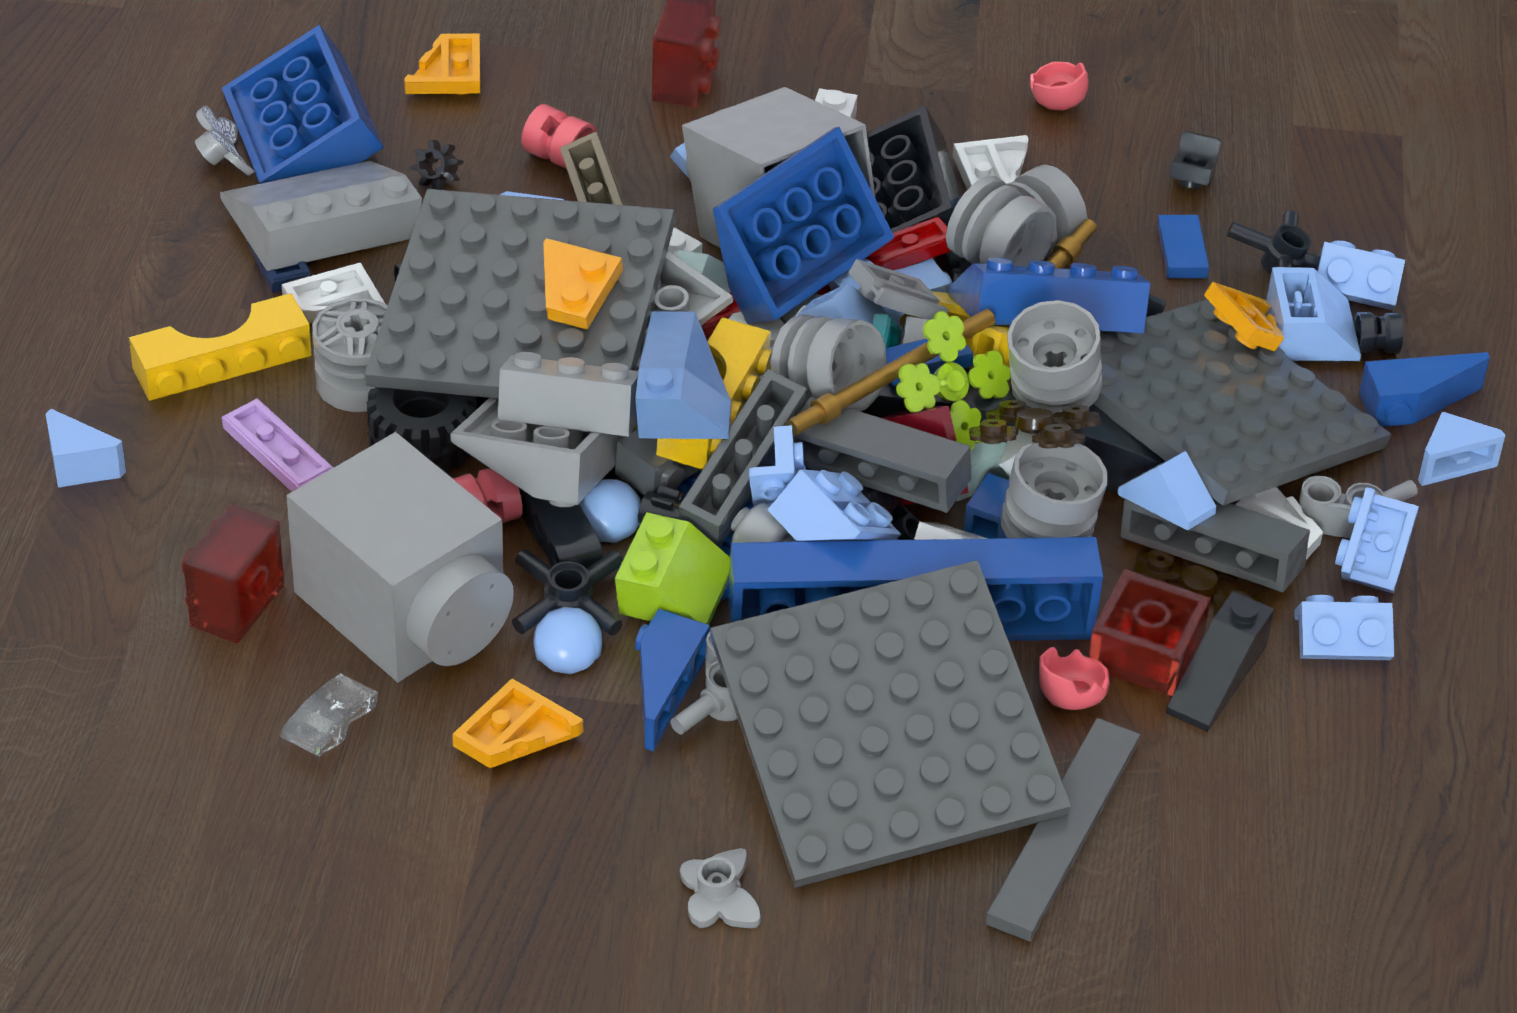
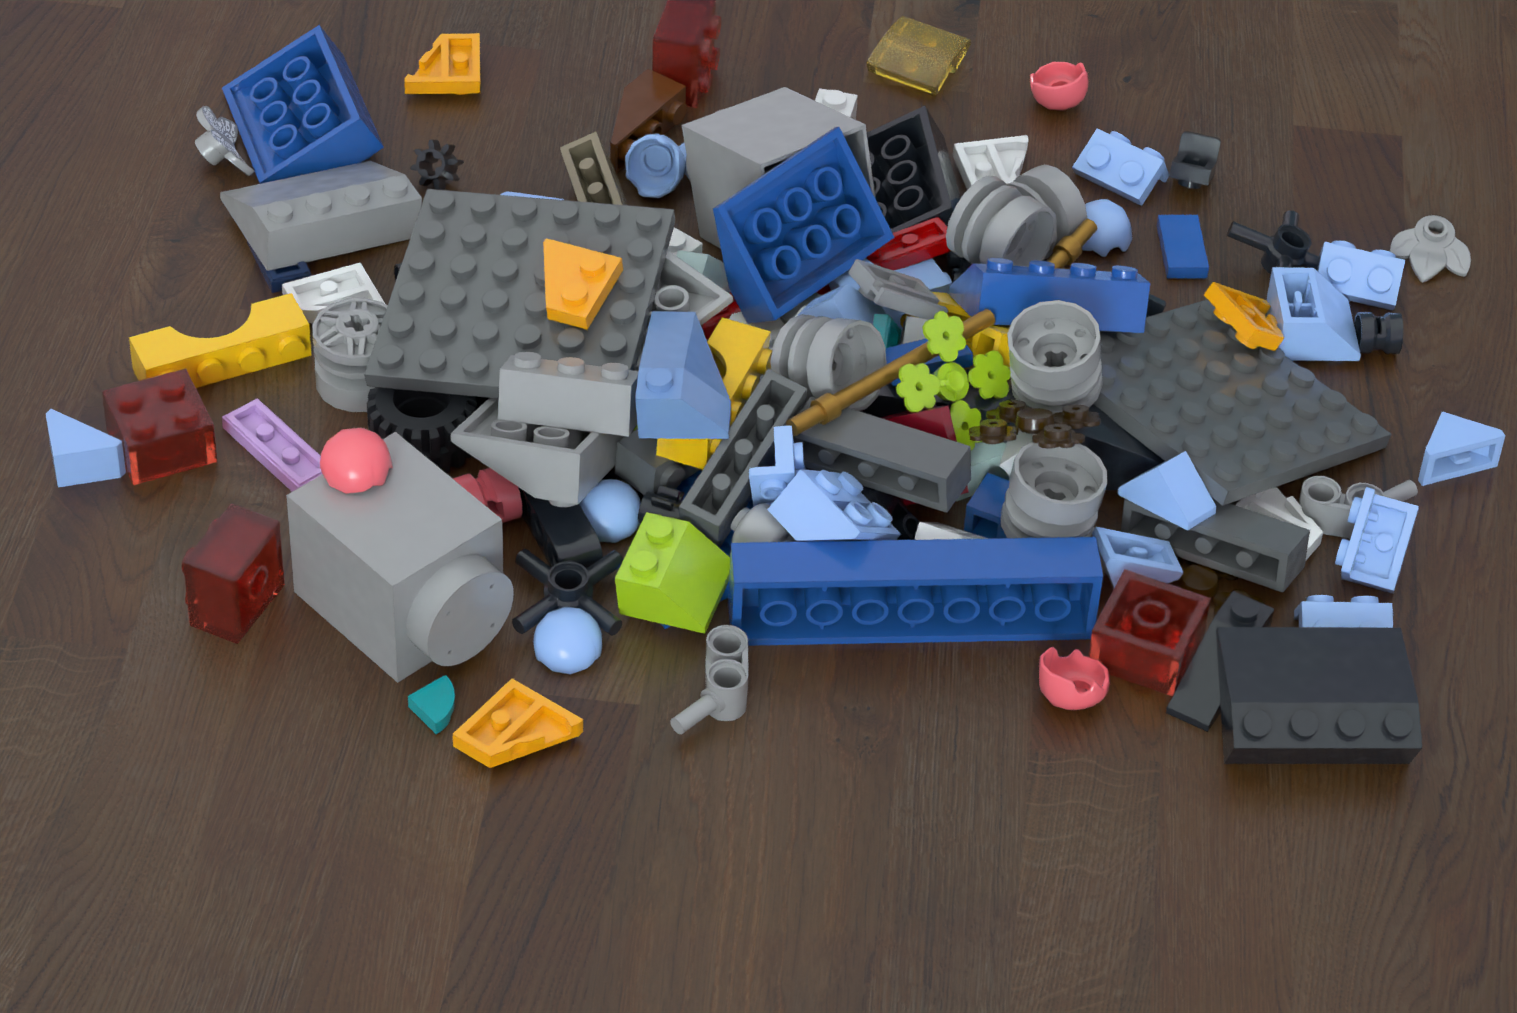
clear slope [280,674,378,756] -> none
coral wheel [521,104,596,170] -> none
blue slope [635,609,710,752] -> none
light grey animal [680,848,761,928] -> none
dark grey plate [710,560,1071,888] -> none
dark grey tile [986,718,1140,942] -> none
blue slope [1359,352,1490,427] -> none
none -> clear red brick [102,369,217,485]
none -> coral hair [320,428,393,494]
none -> teal tile [408,675,455,734]
none -> reddish brown slope [610,68,687,174]
none -> light blue hair [625,134,686,198]
none -> clear yellow slope [866,16,971,96]
none -> light blue bracket [1072,128,1169,206]
none -> light blue hair [1082,199,1132,257]
none -> light blue slope [1092,527,1183,603]
none -> black slope [1216,627,1422,764]
none -> light grey plate [1390,215,1471,283]

